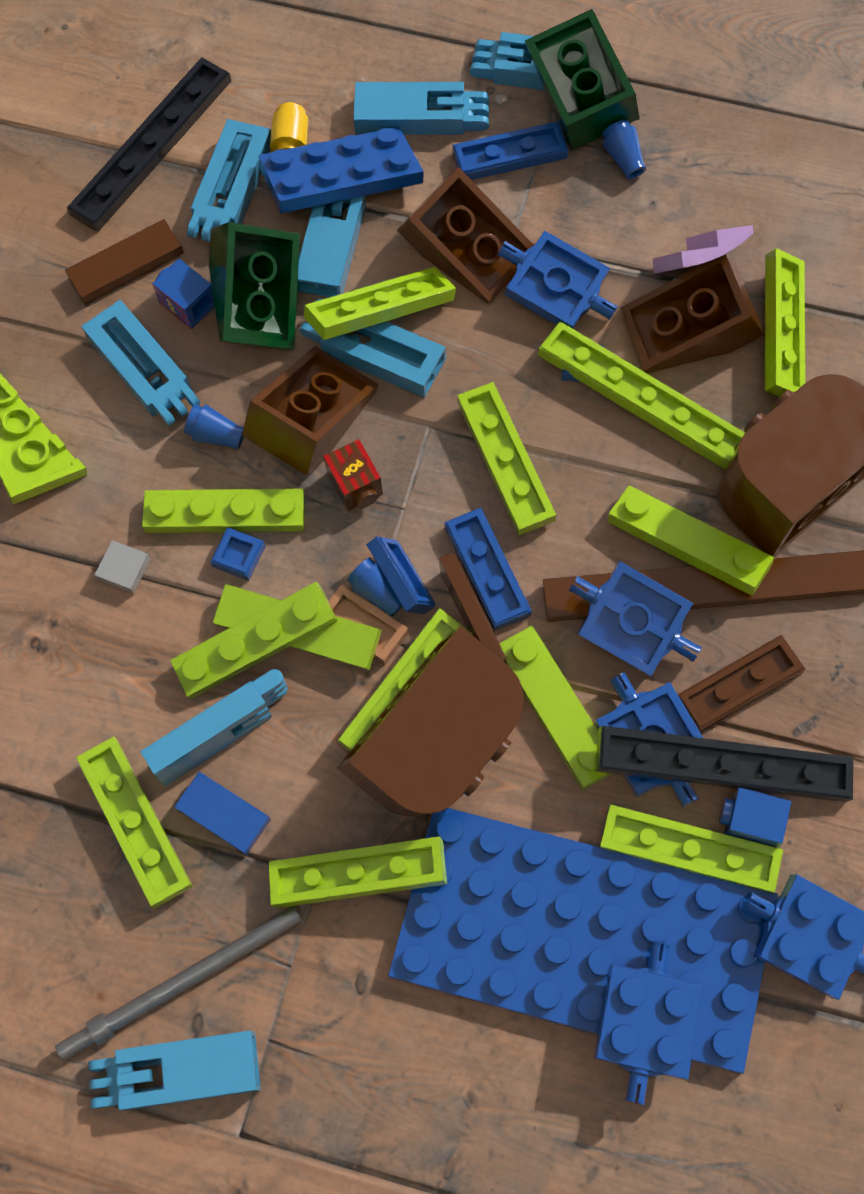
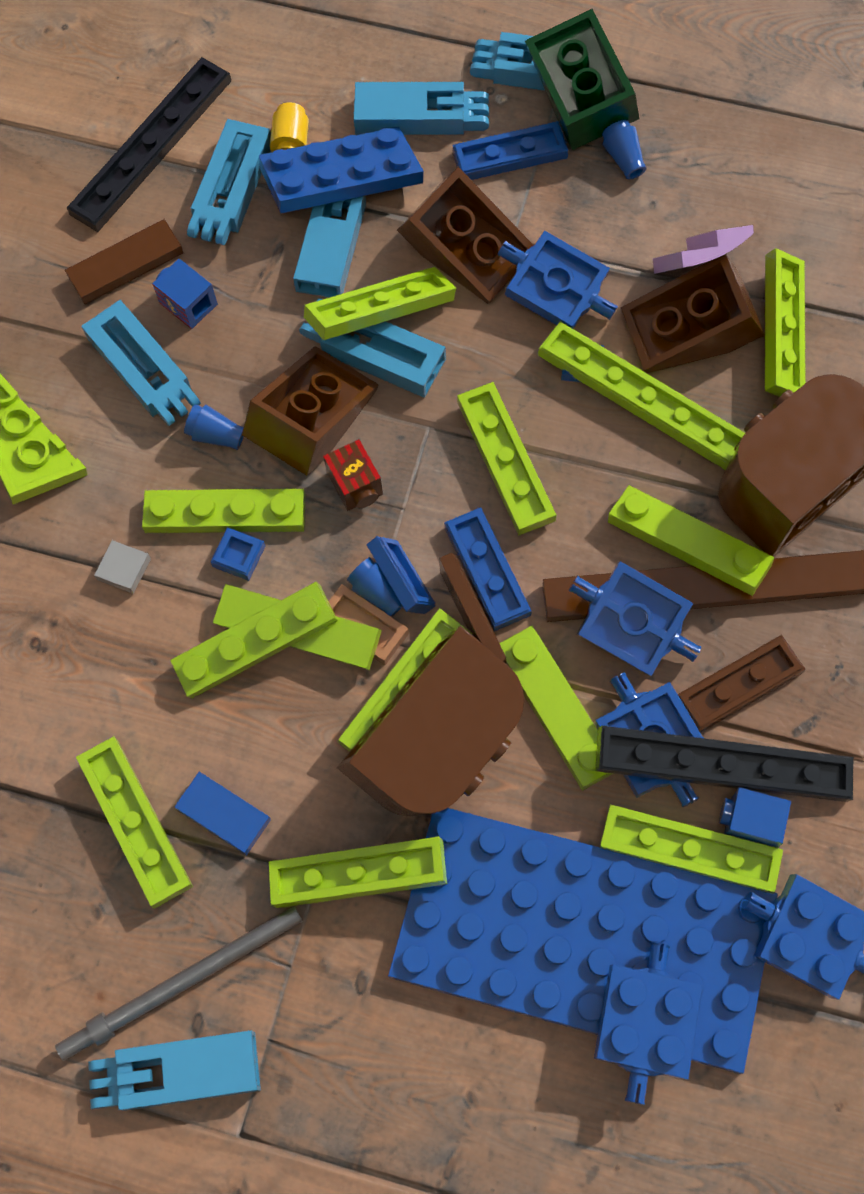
dark azure hinge [140,669,288,786] -> none
dark green slope [209,222,300,350] -> none

